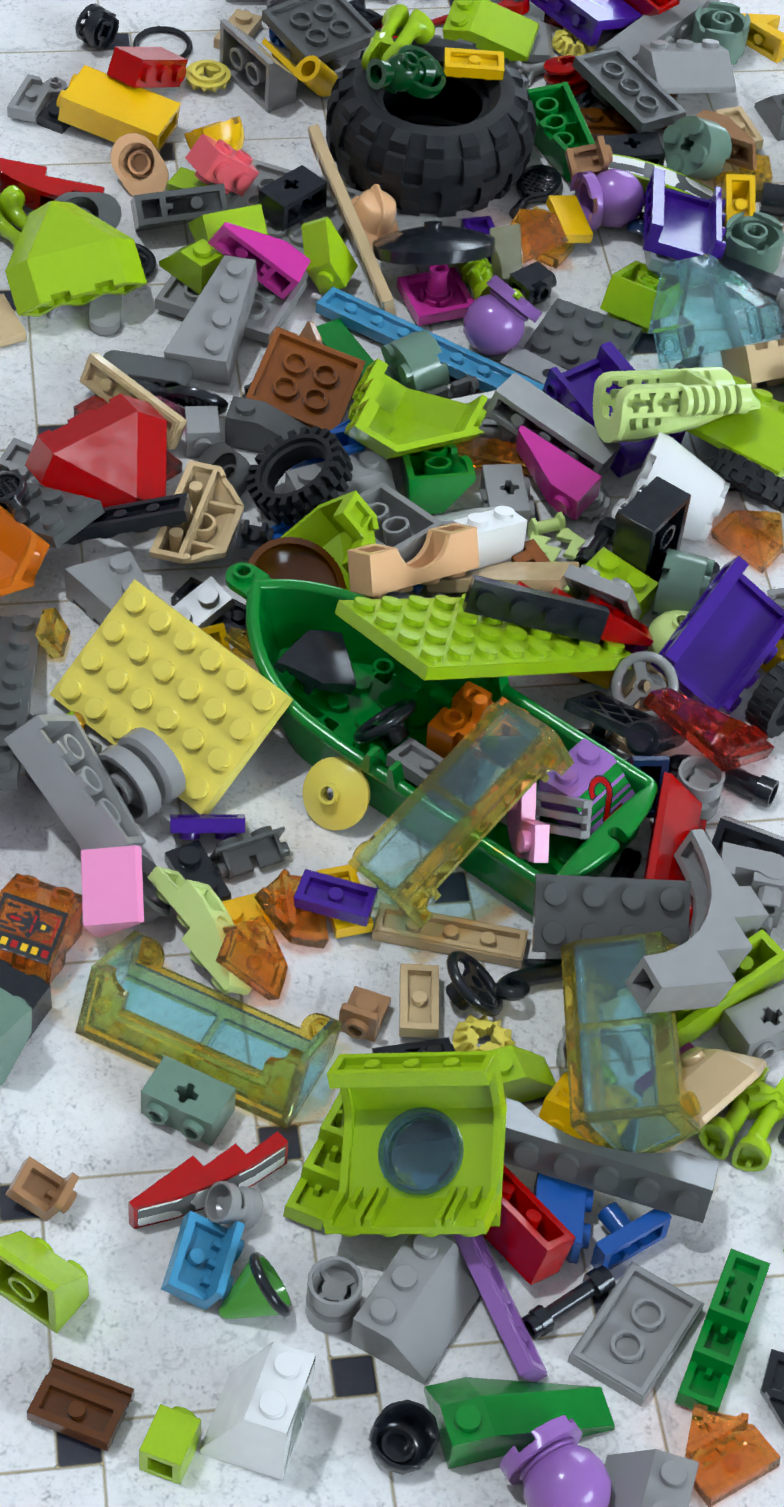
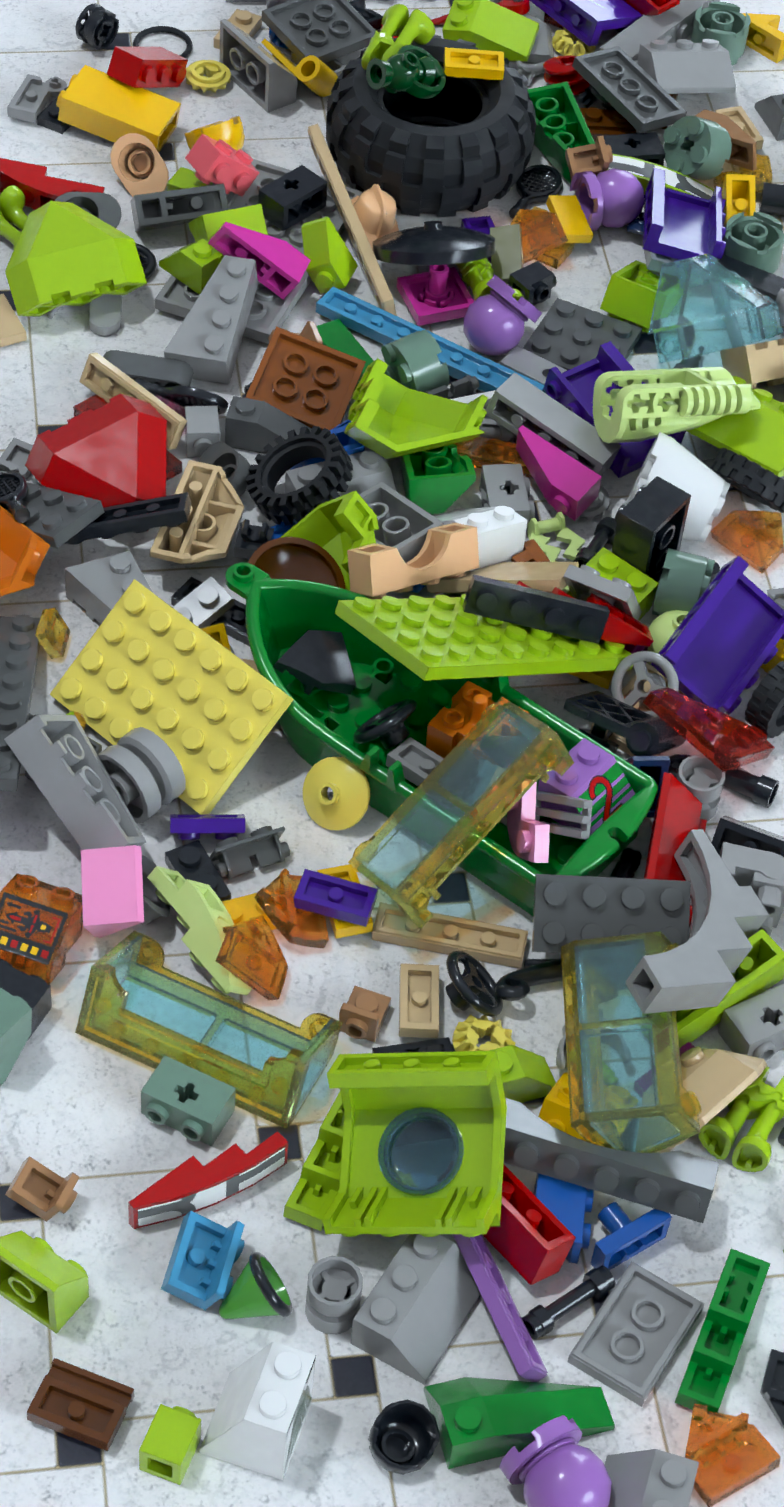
light grey wheel [204,1181,263,1229] -> none
clear yellow plate [224,628,254,660] -> none

